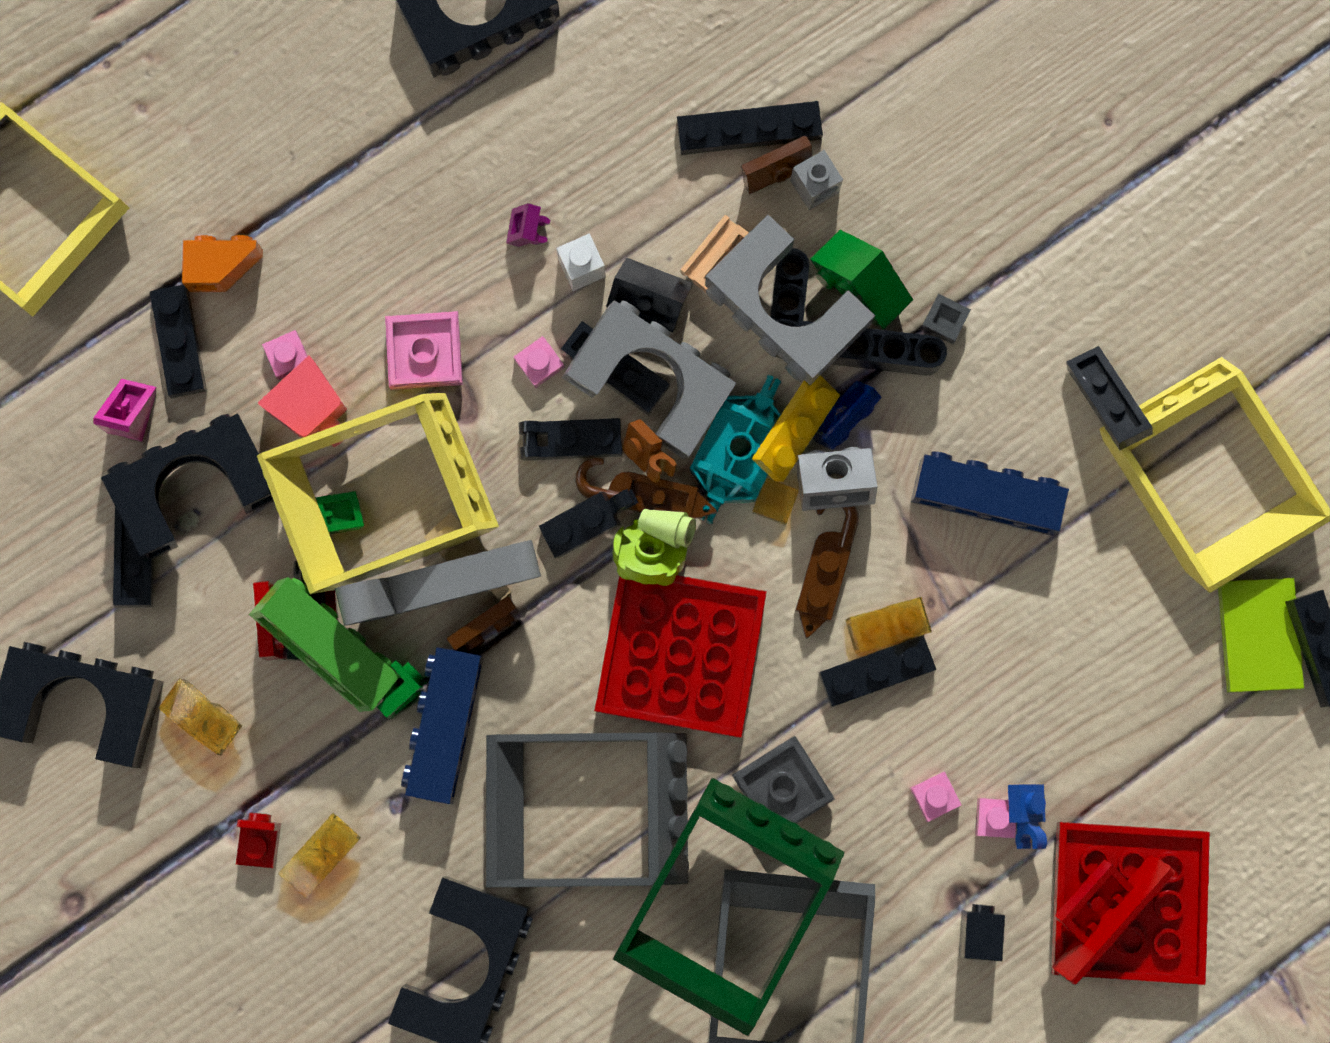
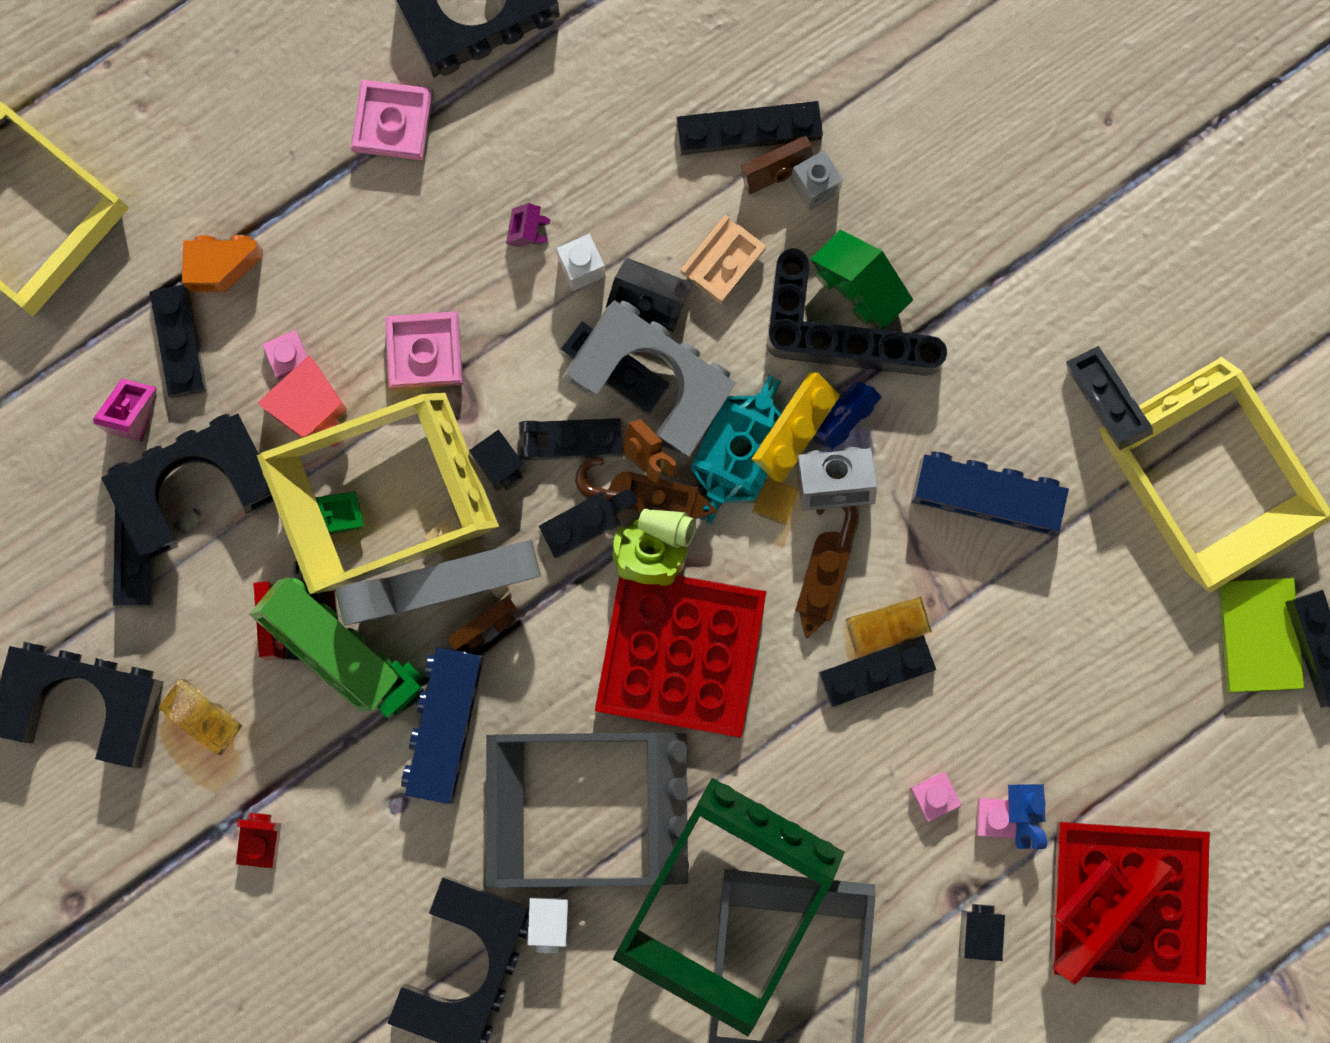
clear yellow slope [278,813,361,898] -> none
bright pink plate [514,336,565,388] -> none
light grey arch [705,215,875,385] -> none
flat silver plate [732,736,835,824] -> none
dark grey plate [921,293,971,344] -> none
none -> bright pink plate [351,80,433,161]
none -> black brick [468,429,527,491]
none -> white brick [528,897,569,953]

